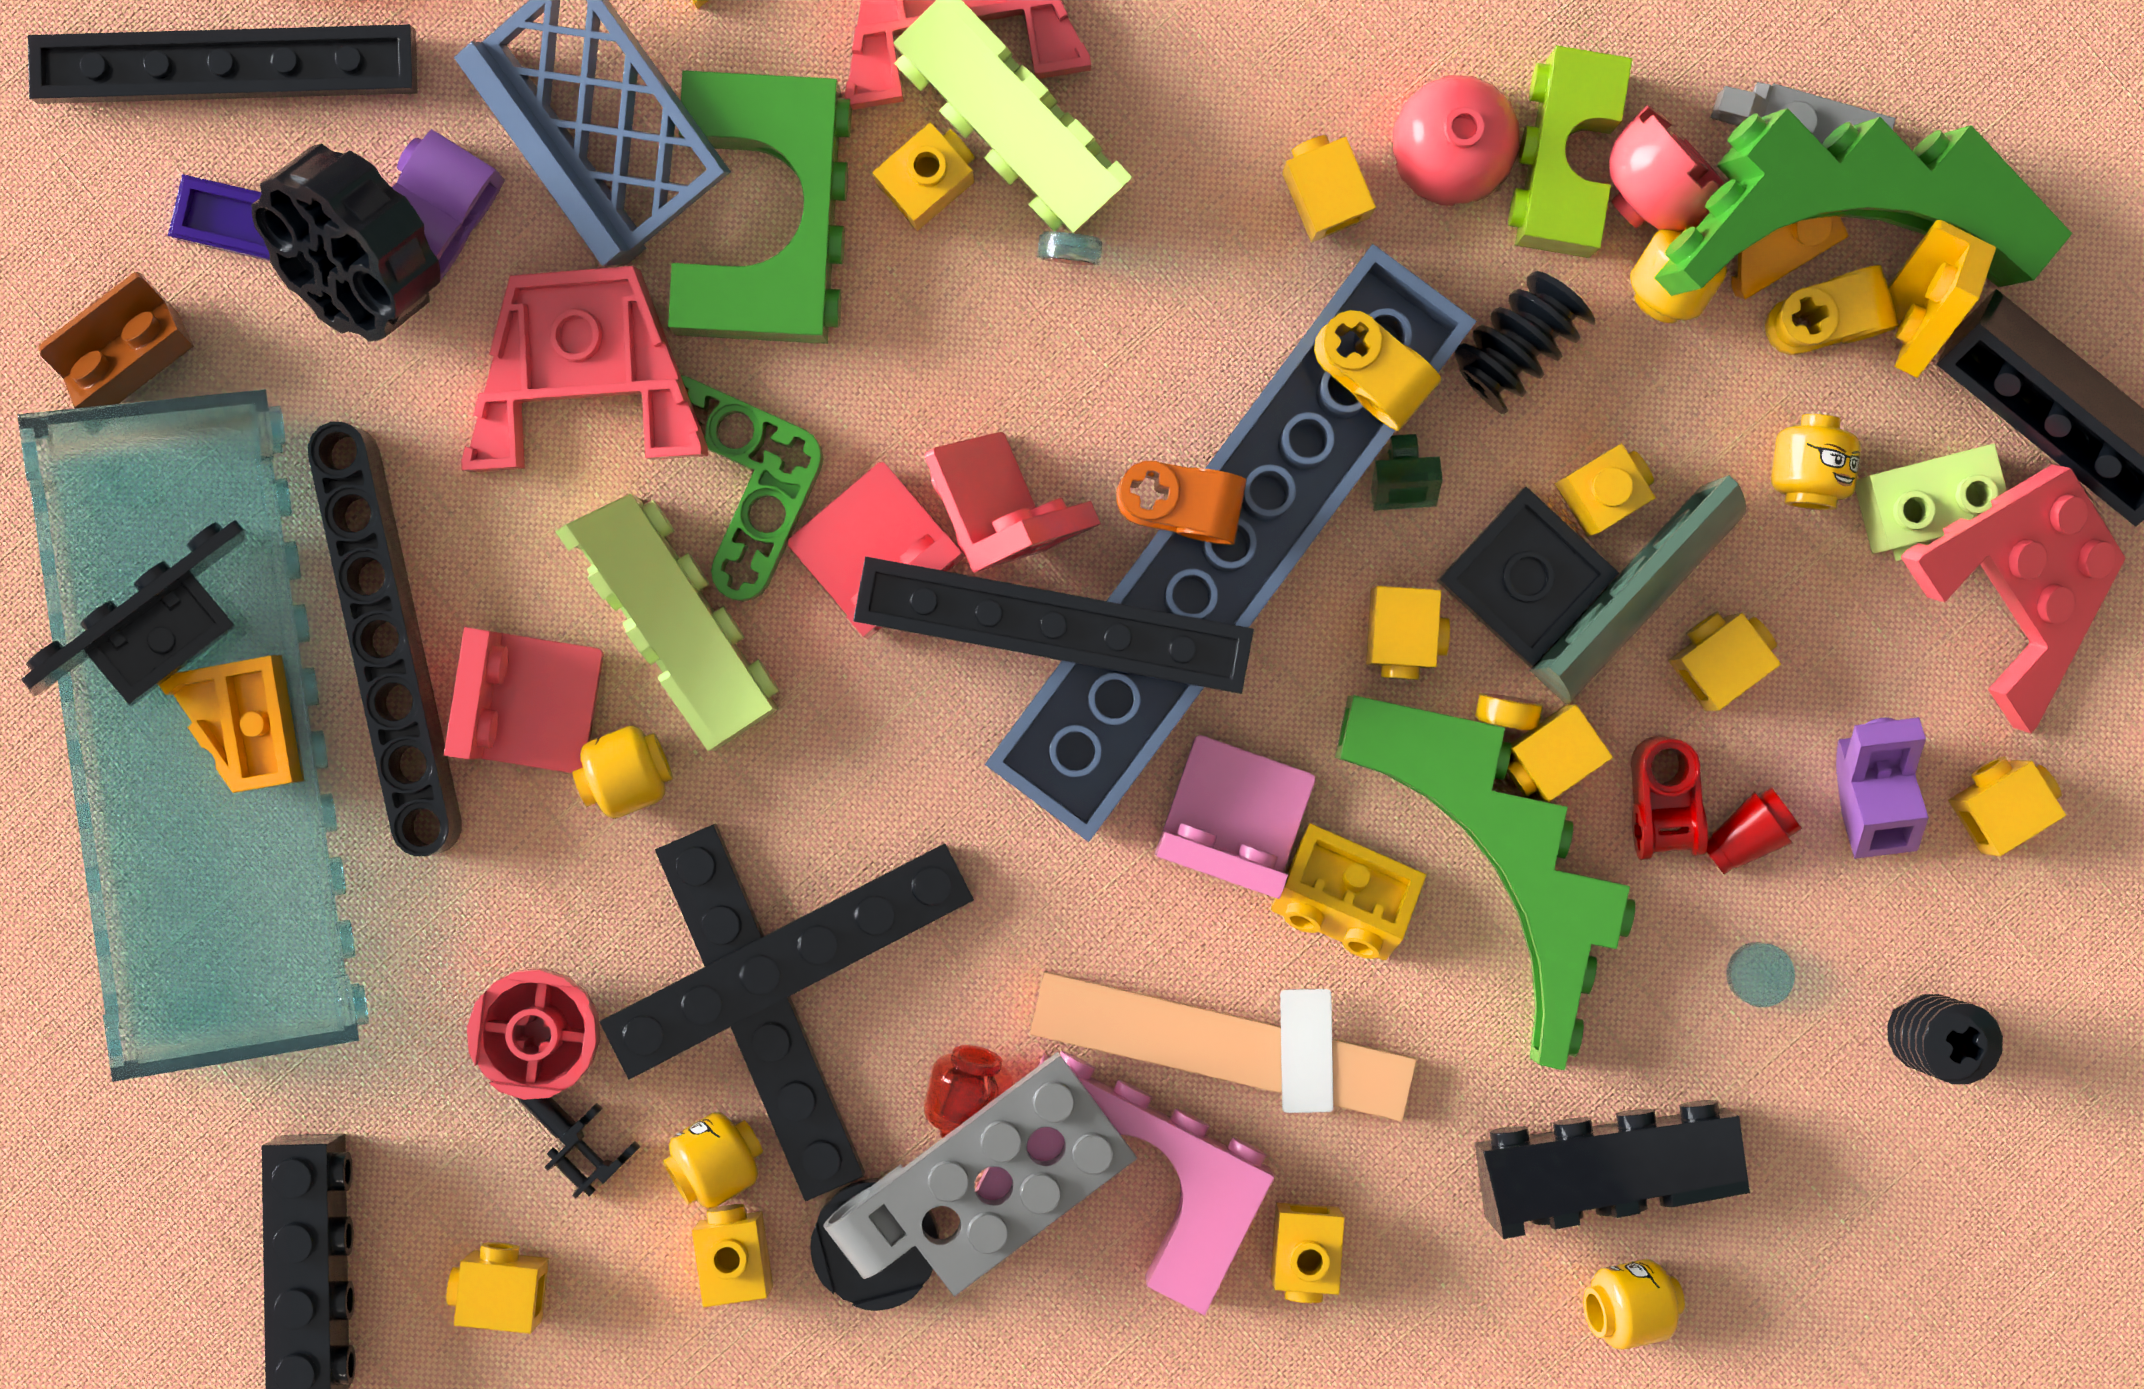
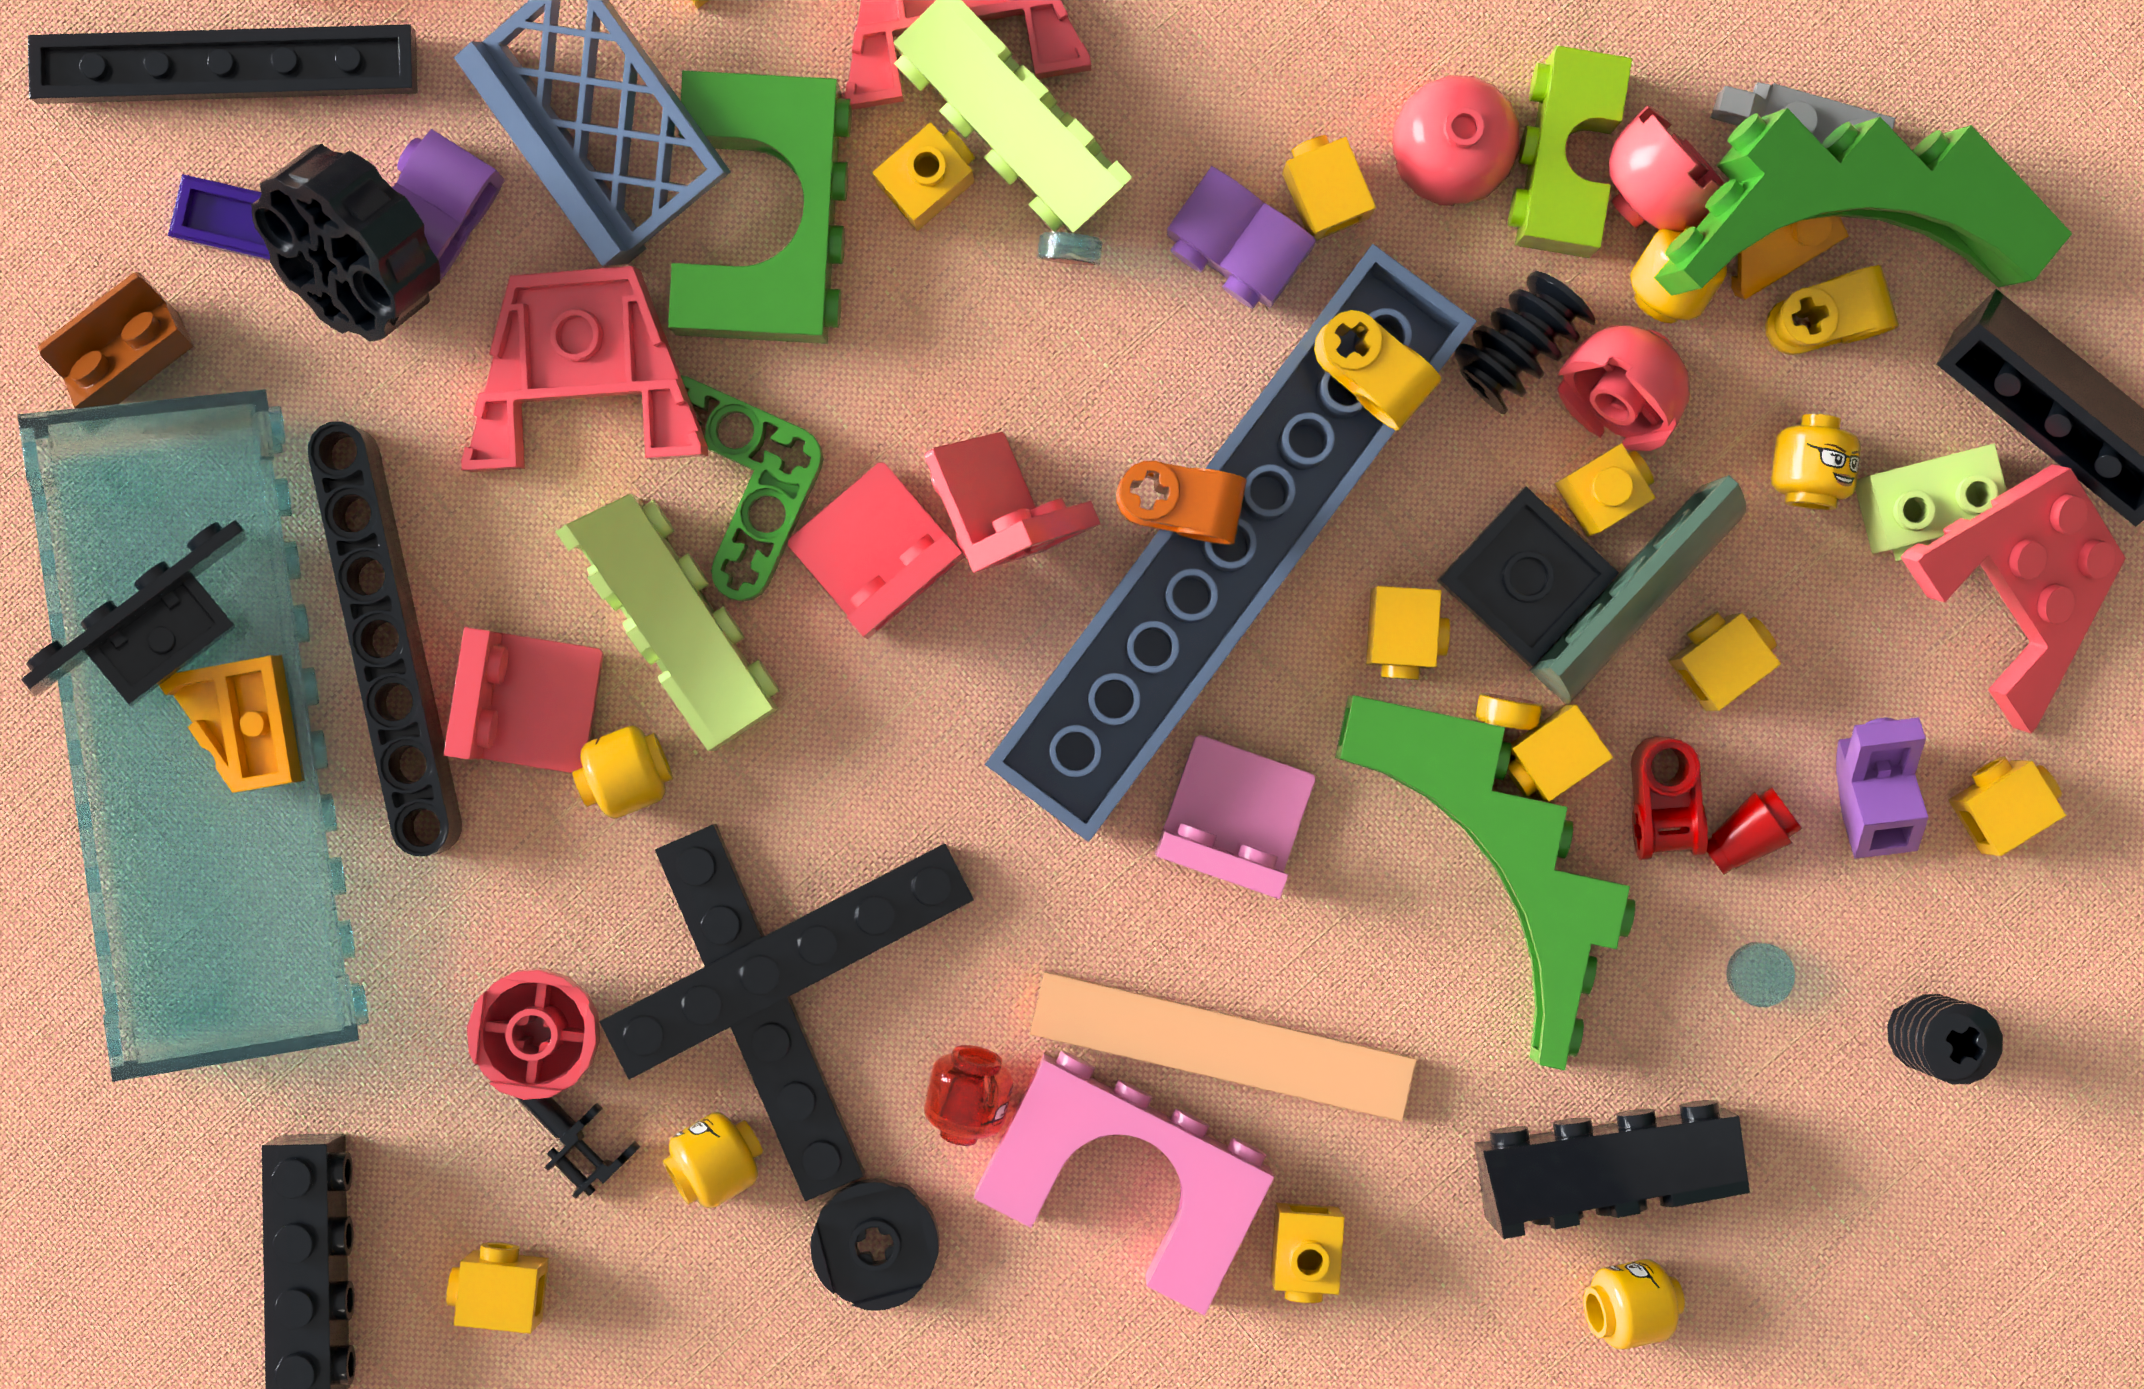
yellow brick [692,1204,773,1308] -> none
light grey hinge [823,1052,1137,1297] -> none
black plate [853,556,1254,694] -> none
yellow bracket [1271,823,1427,960] -> none
white sticker [1280,989,1333,1113] -> none
clear green tile [1371,434,1443,511] -> none
yellow bracket [1888,220,1996,378] -> none
none -> medium lavender brick [1167,166,1316,309]
none -> coral cylinder [1557,326,1690,451]

